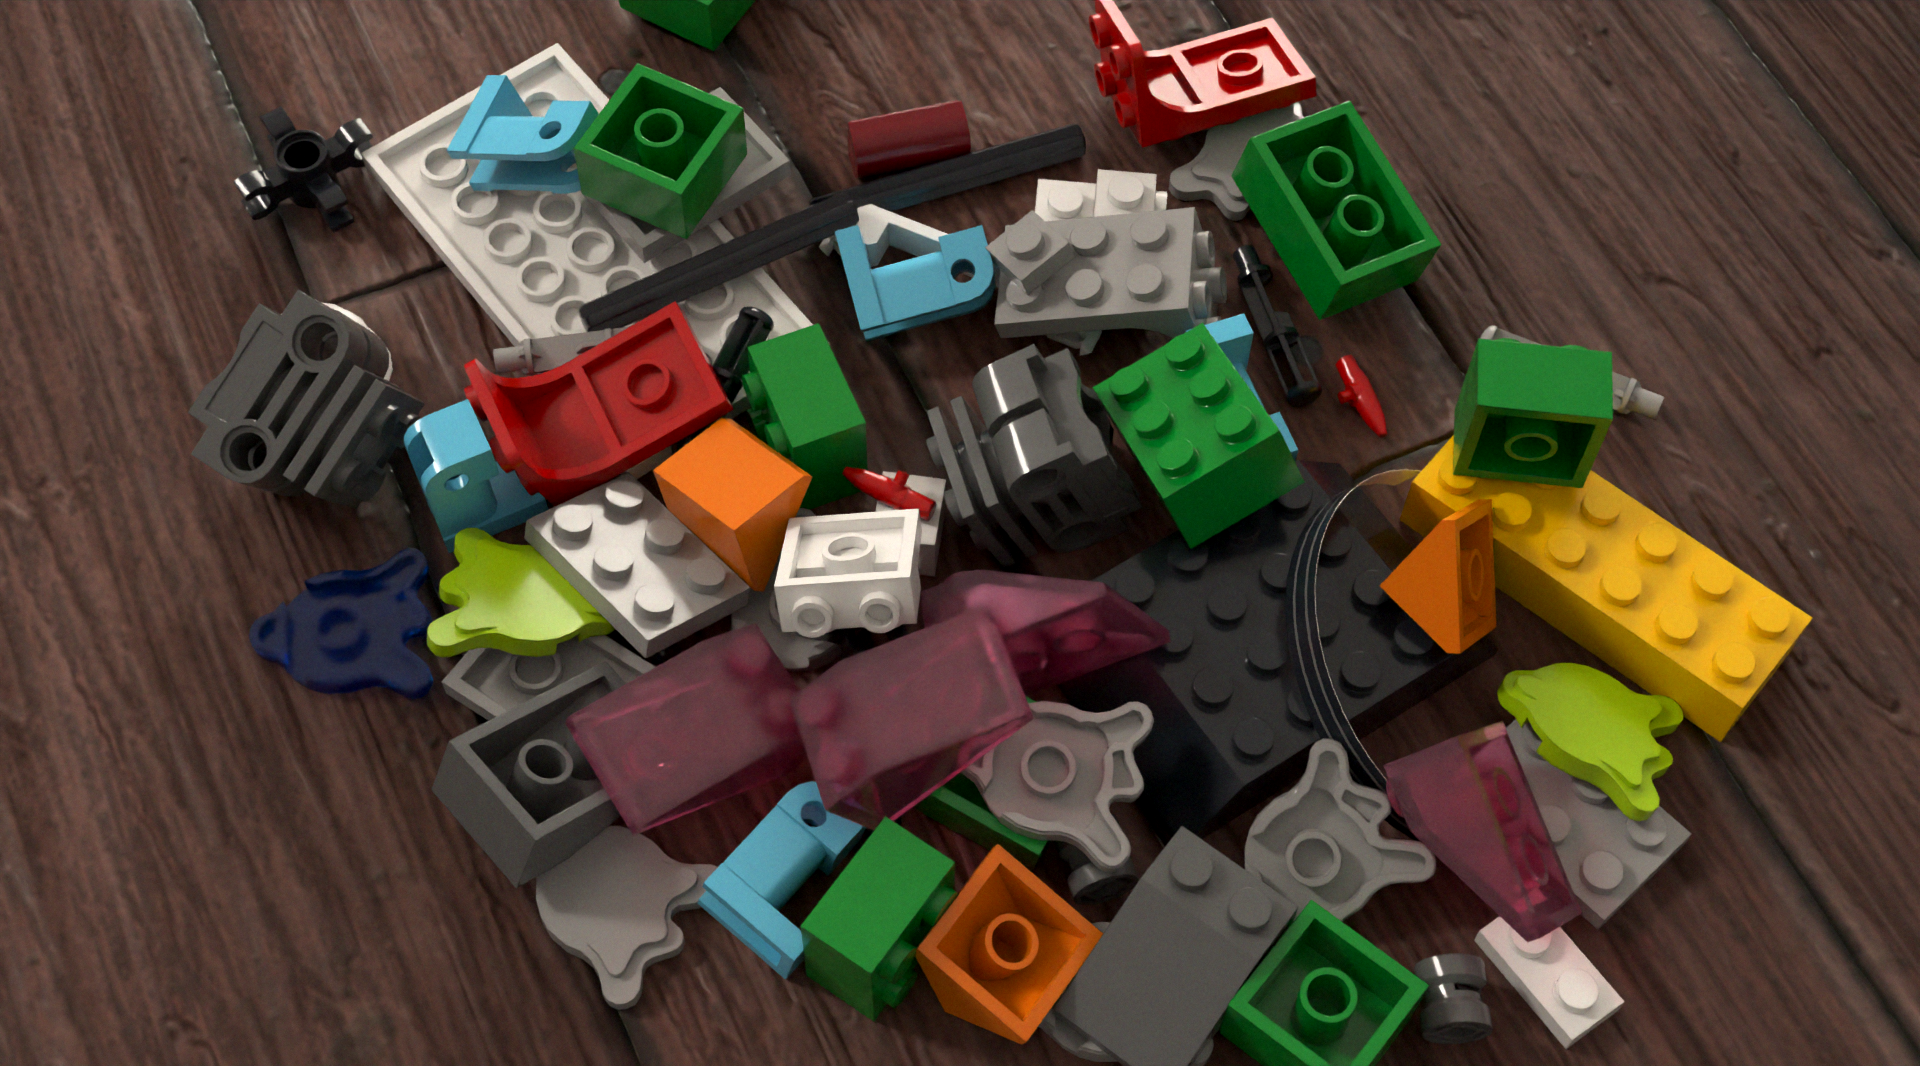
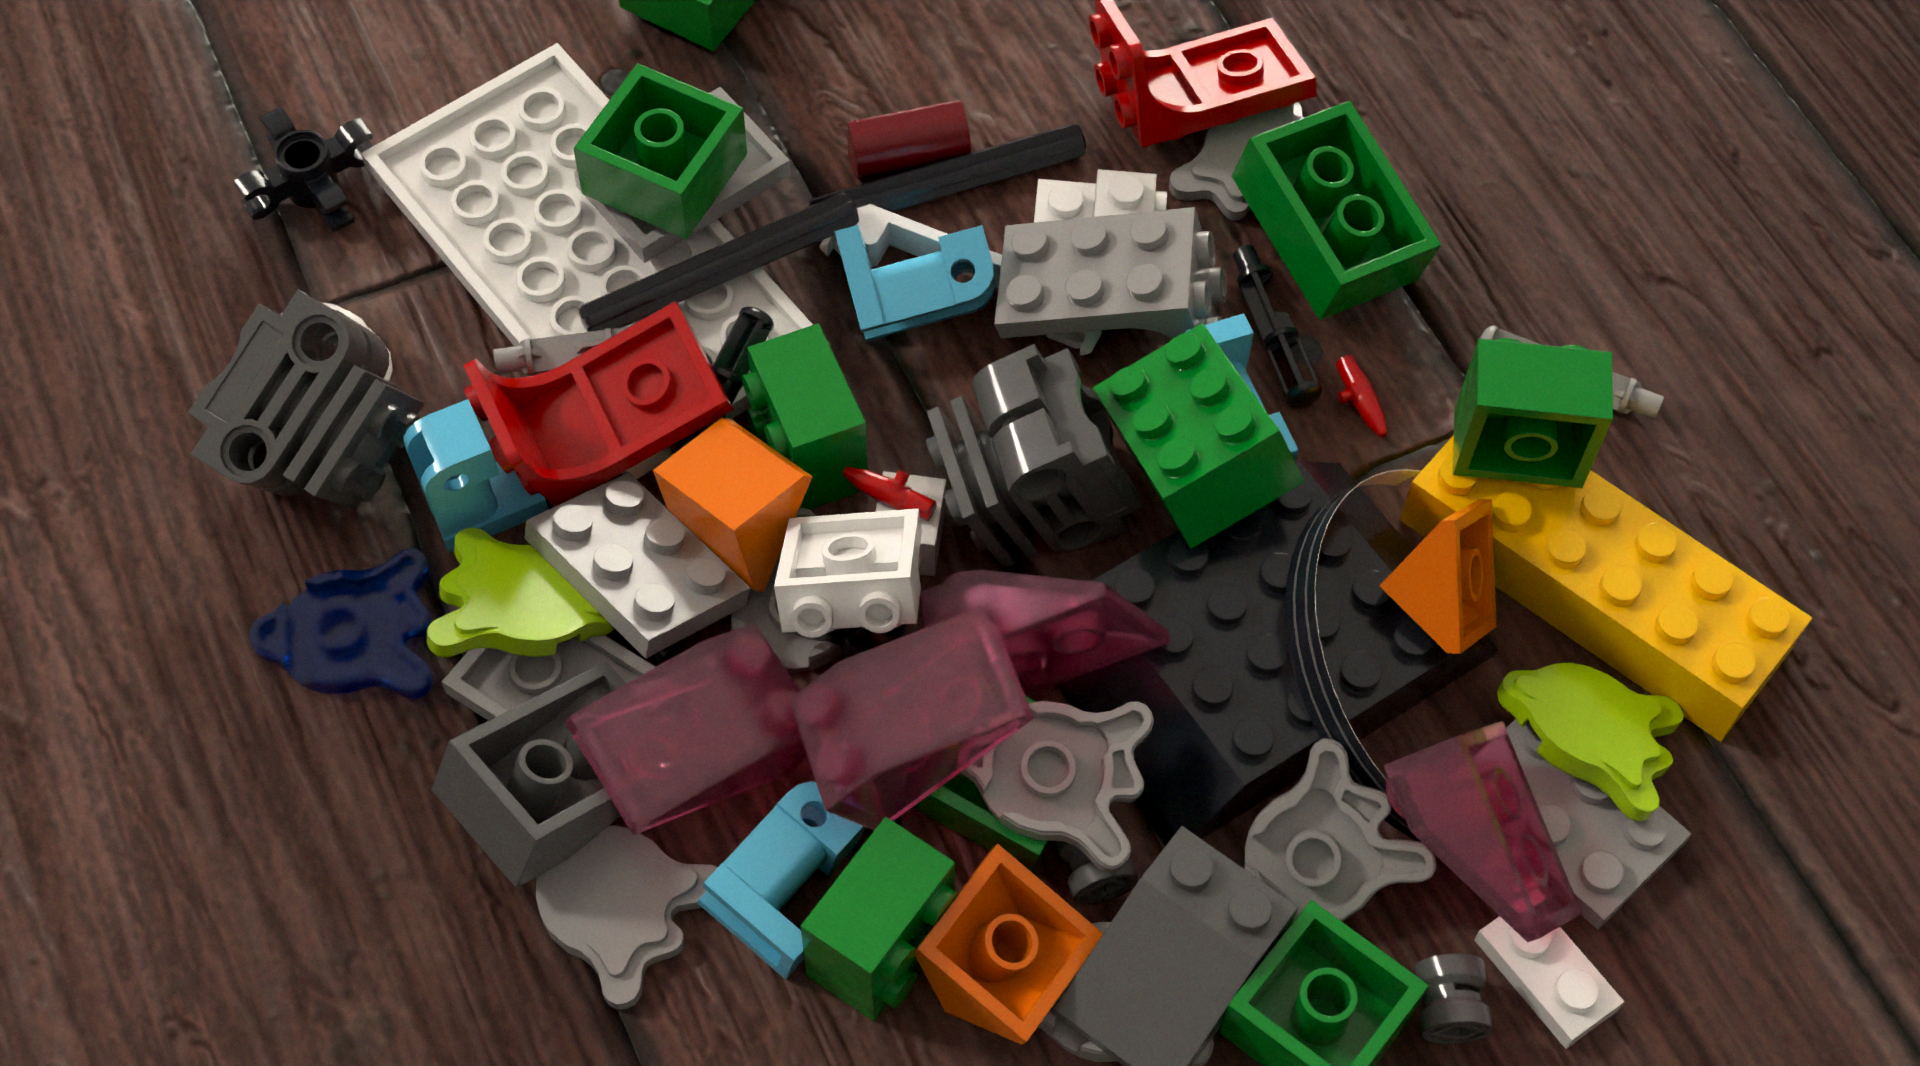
medium azure piece [446,75,599,194] -> none
light grey plate [985,210,1075,295] -> none

